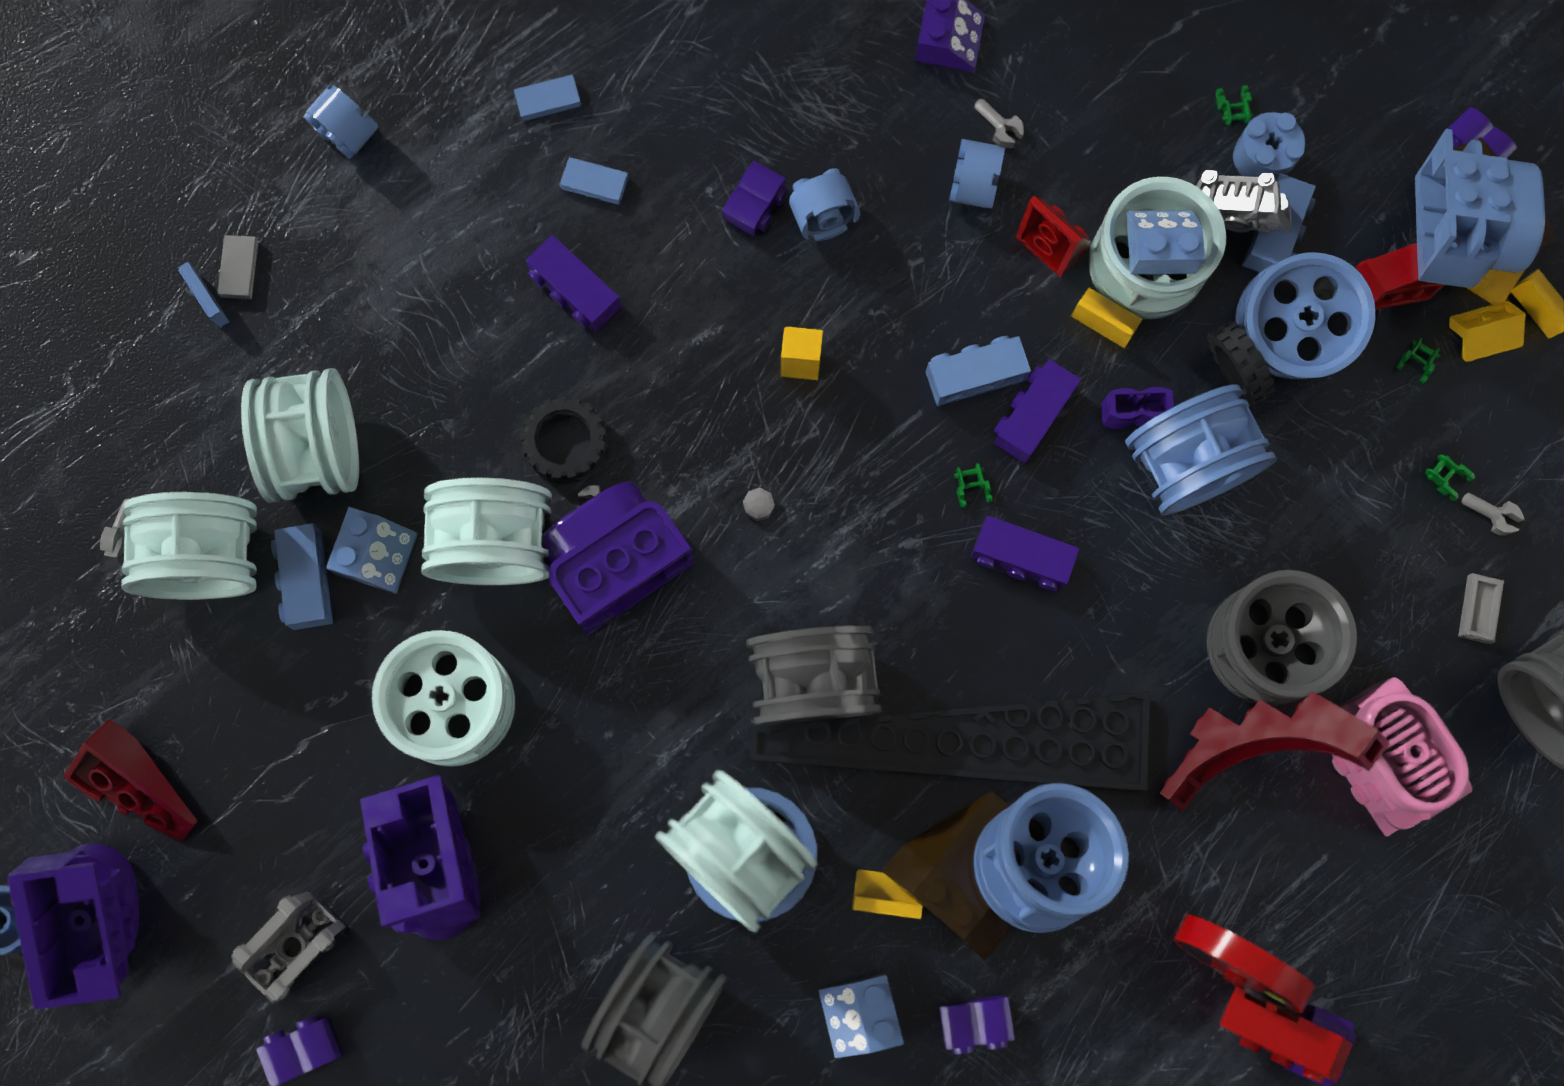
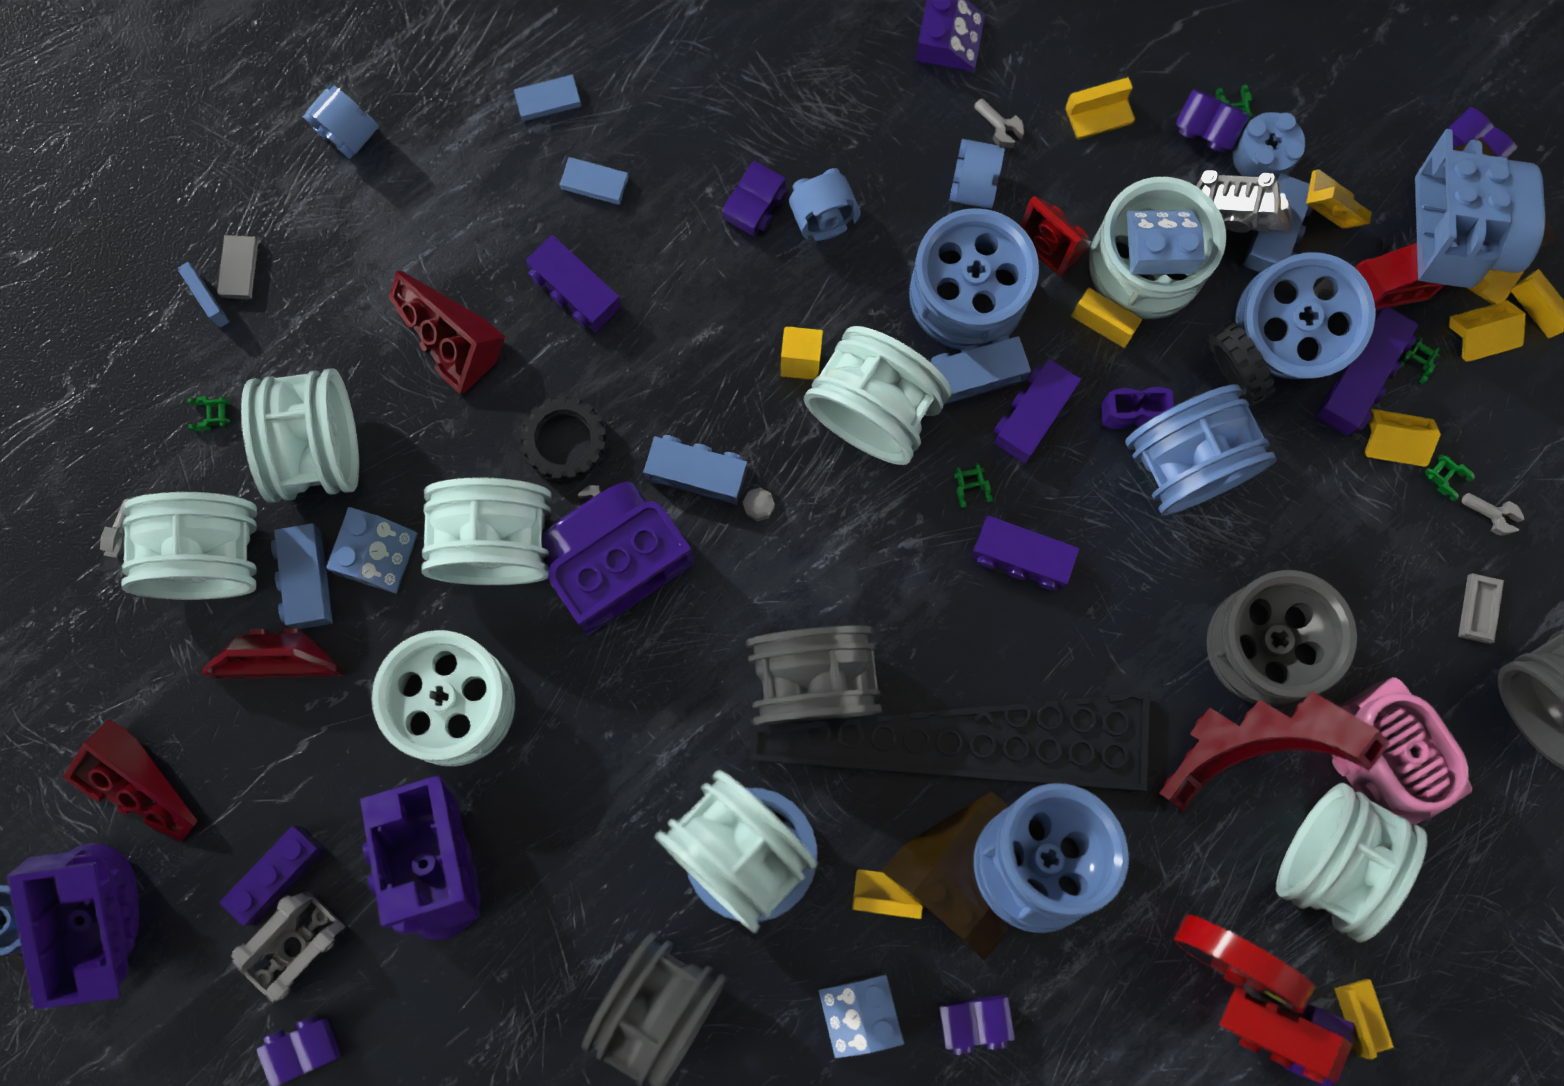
none -> green piece [188,396,231,431]
none -> dark red wedge [202,628,344,679]
none -> dark purple brick [219,826,327,926]
none -> dark red wedge [389,271,505,394]
none -> medium blue brick [643,435,747,505]
none -> light aqua wheel [804,326,952,465]
none -> medium blue wheel [909,208,1039,350]
none -> yellow panel [1065,77,1135,139]
none -> dark purple brick [1175,88,1250,153]
none -> light aqua wheel [1276,783,1427,942]
none -> yellow panel [1306,169,1372,229]
none -> dark purple brick [1315,307,1418,436]
none -> yellow panel [1334,979,1394,1059]
none -> yellow panel [1365,409,1441,467]

